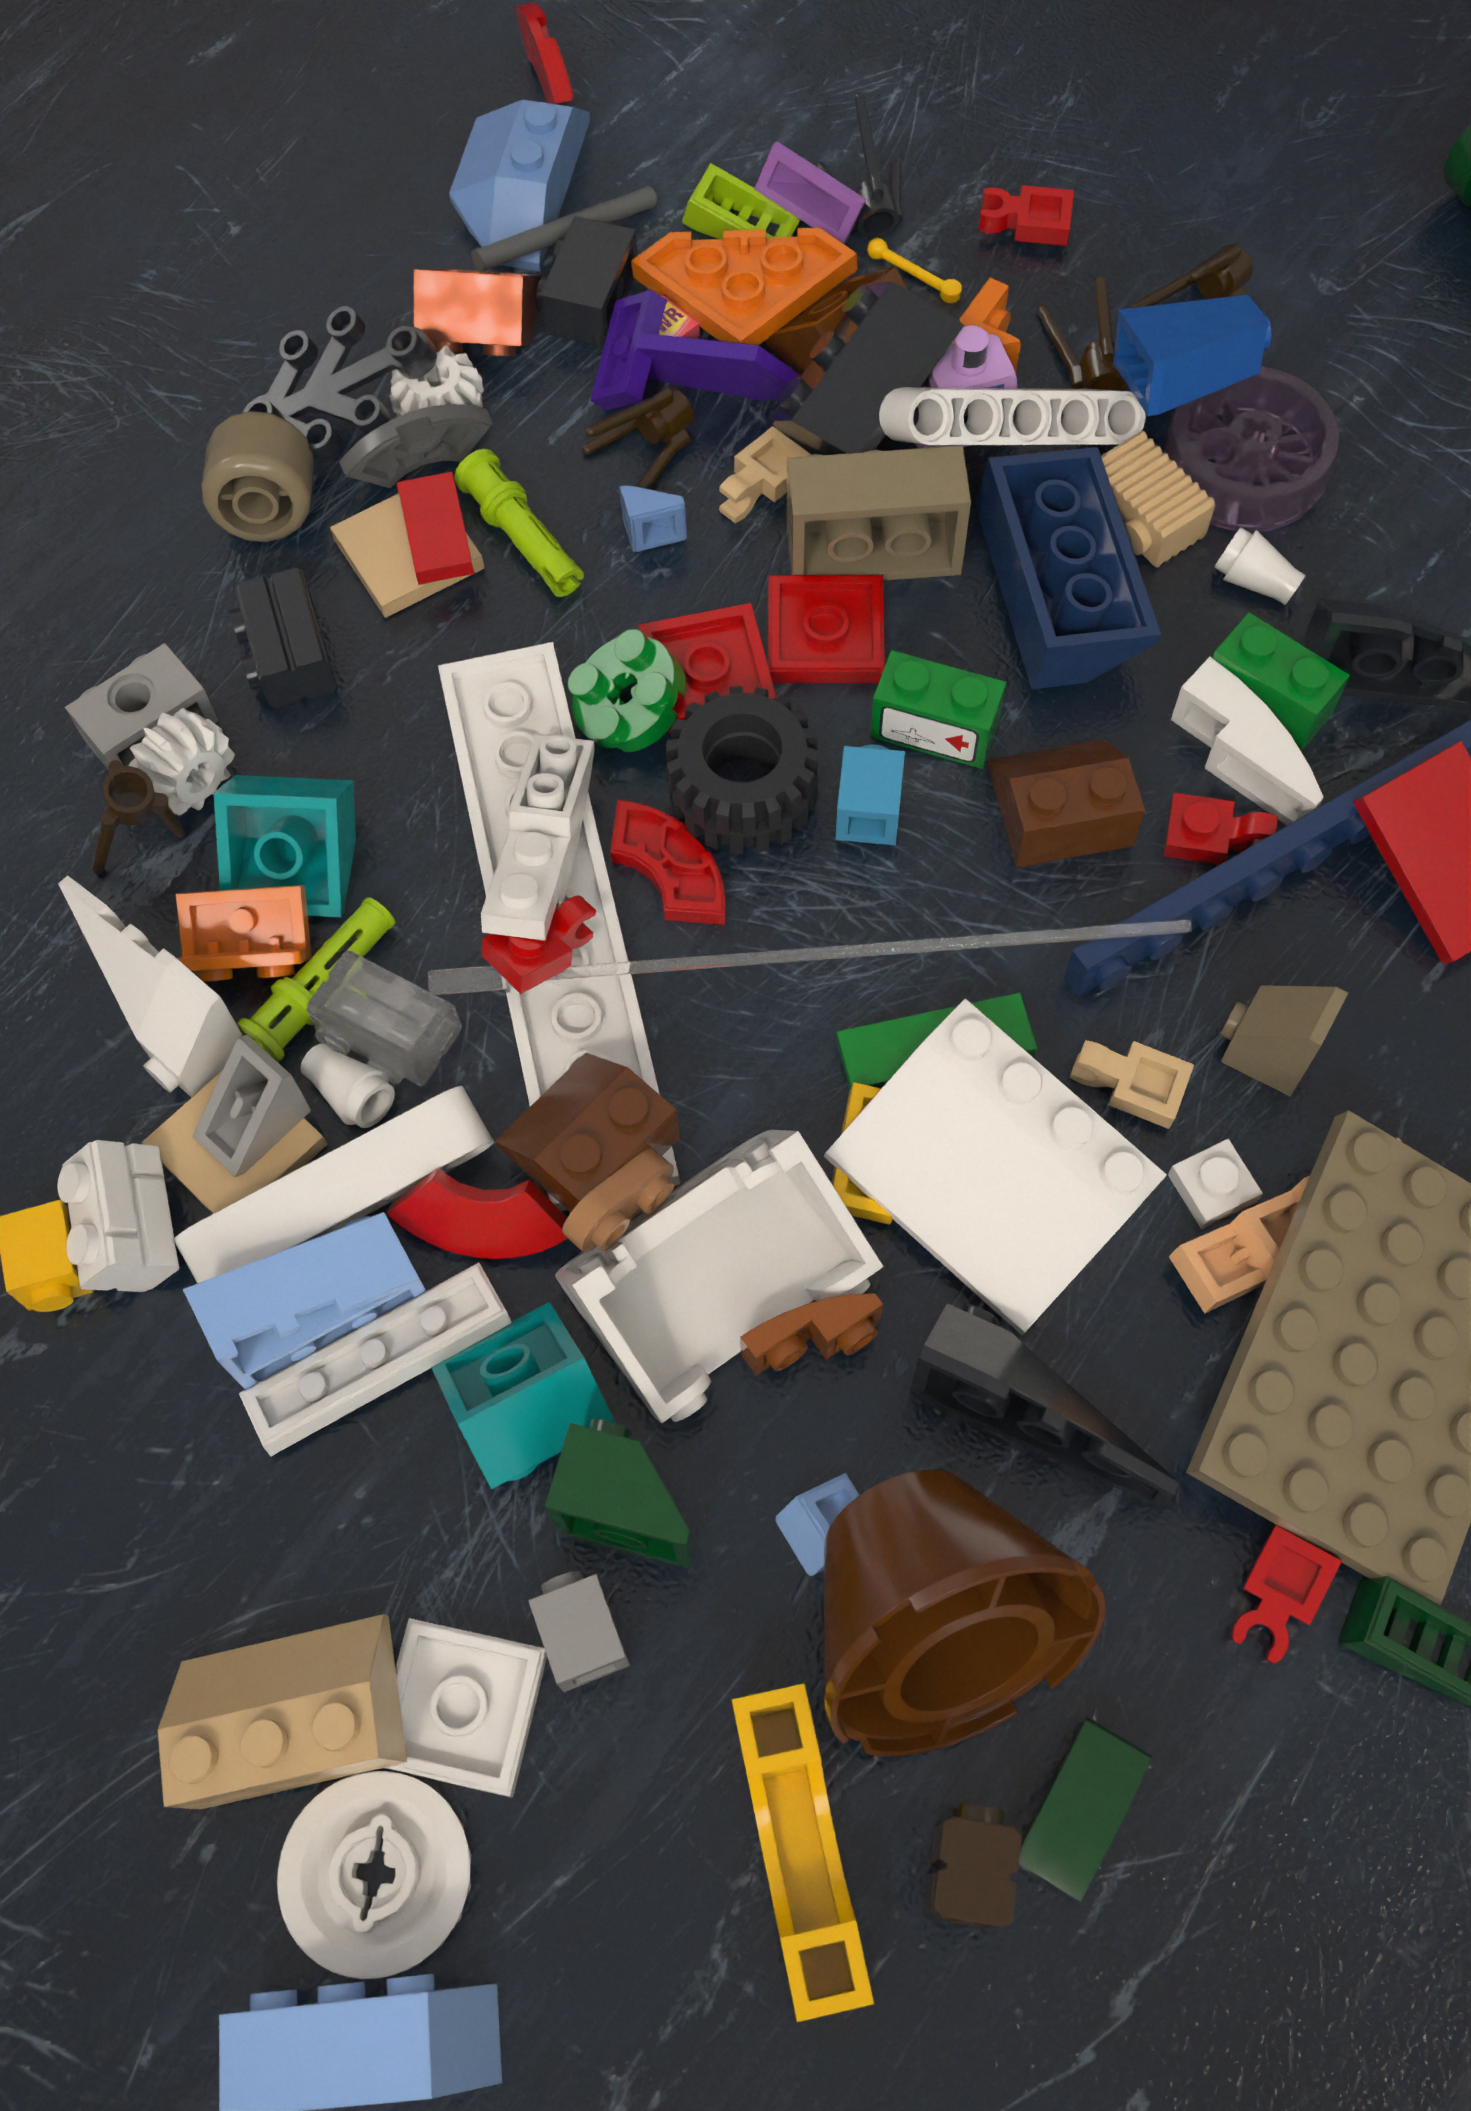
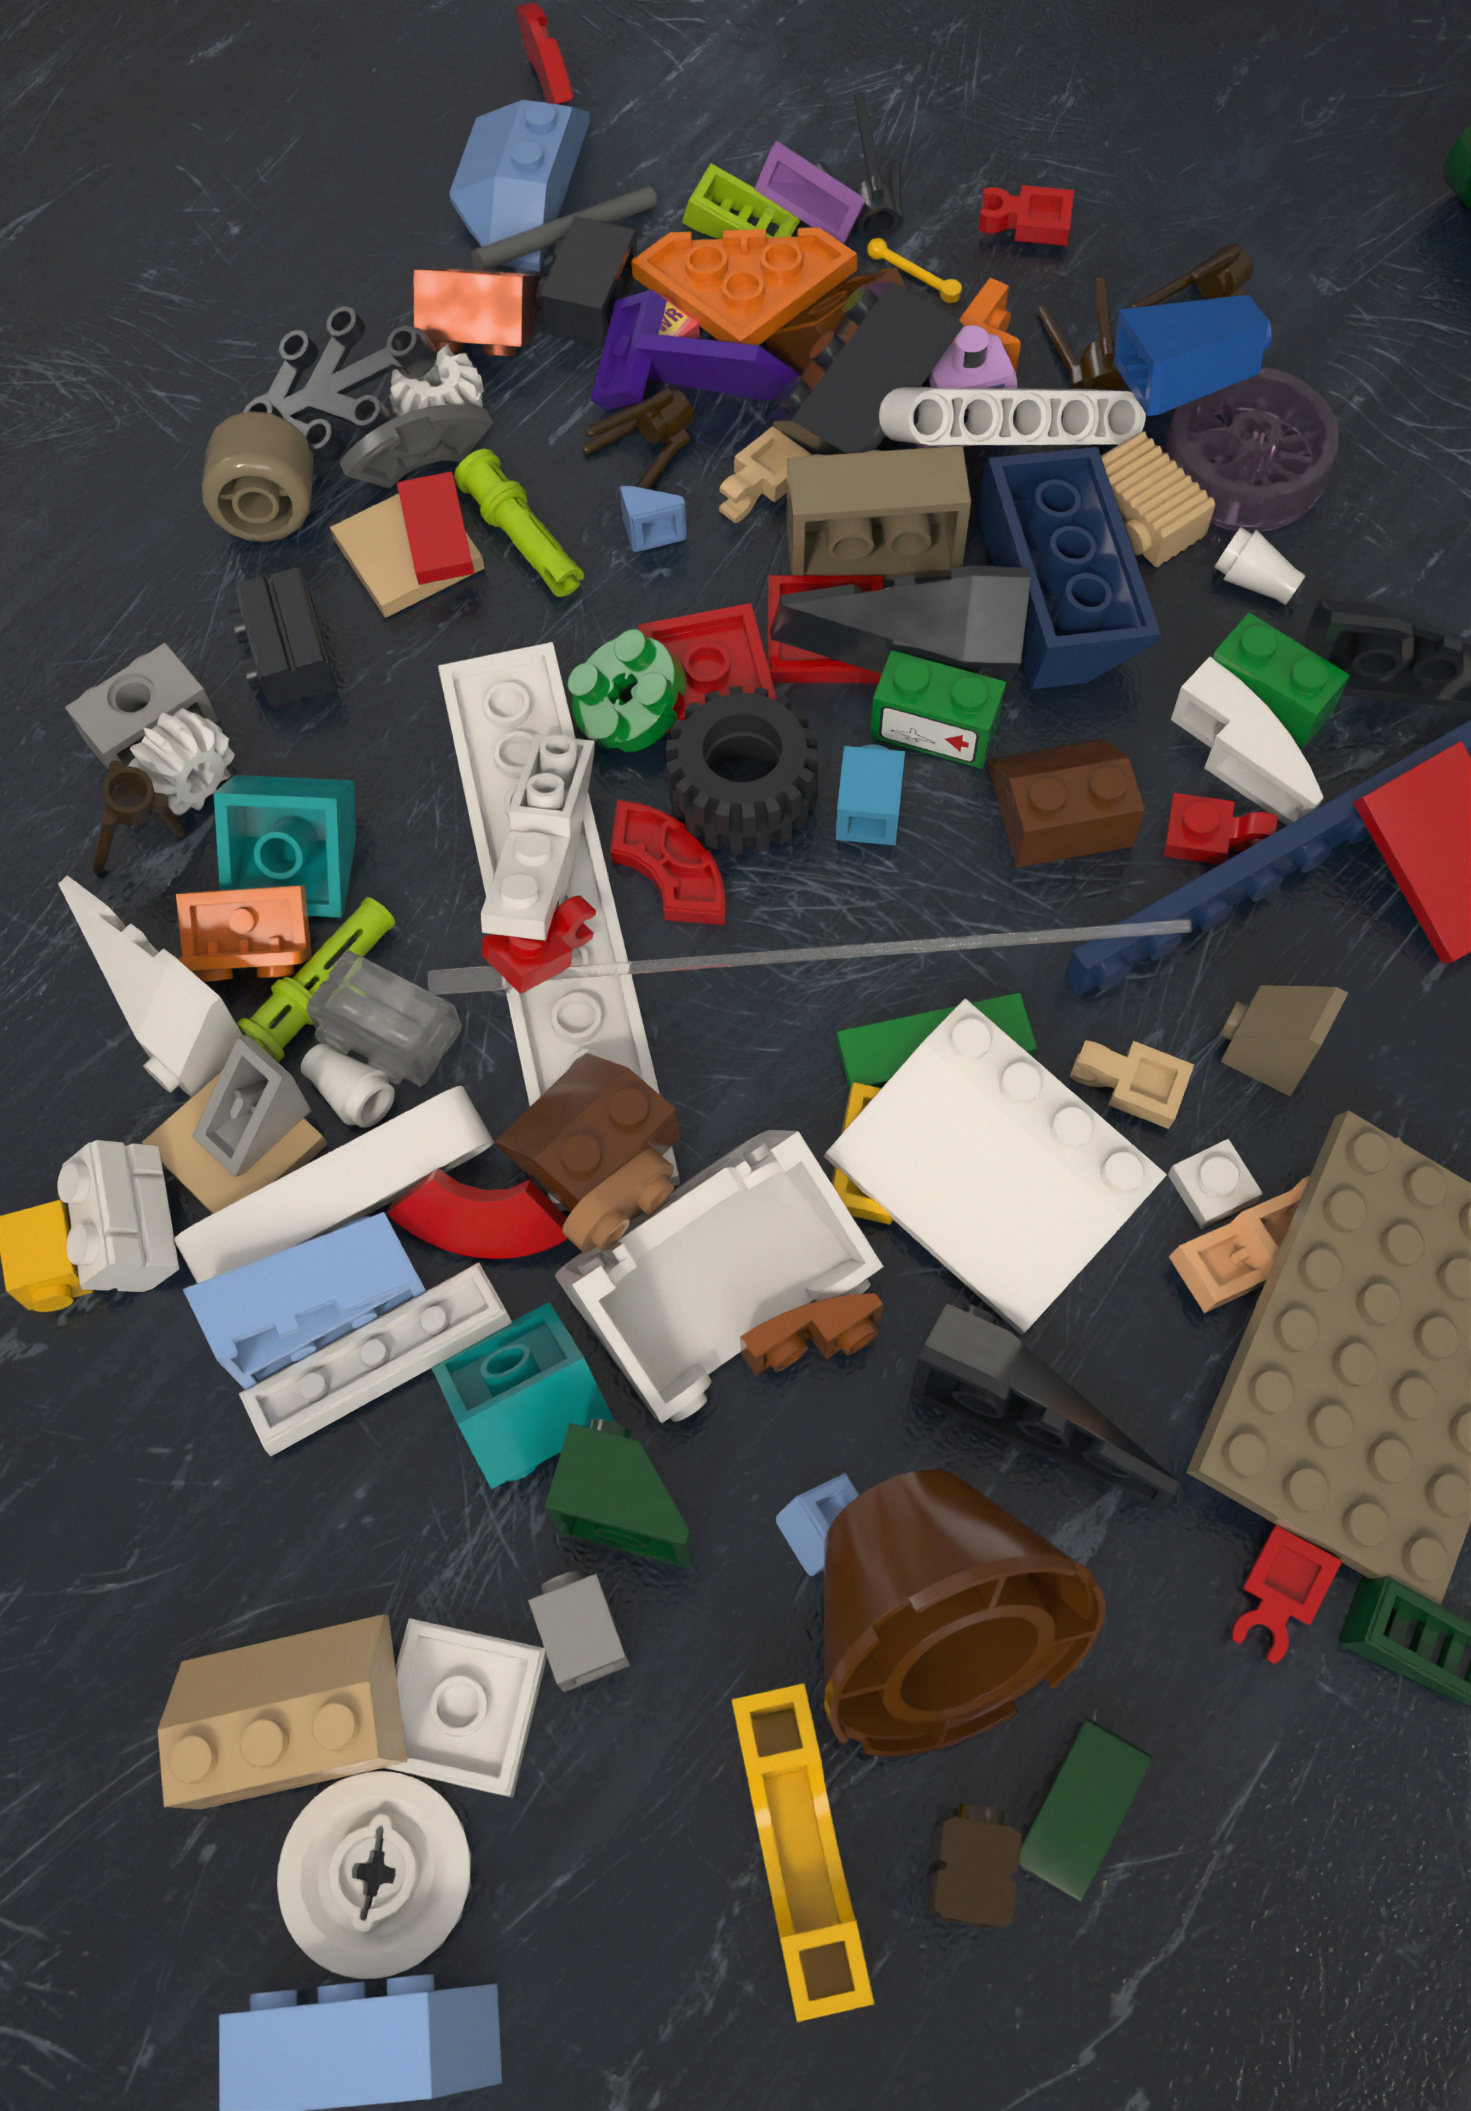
none -> black wedge [770,566,1031,694]

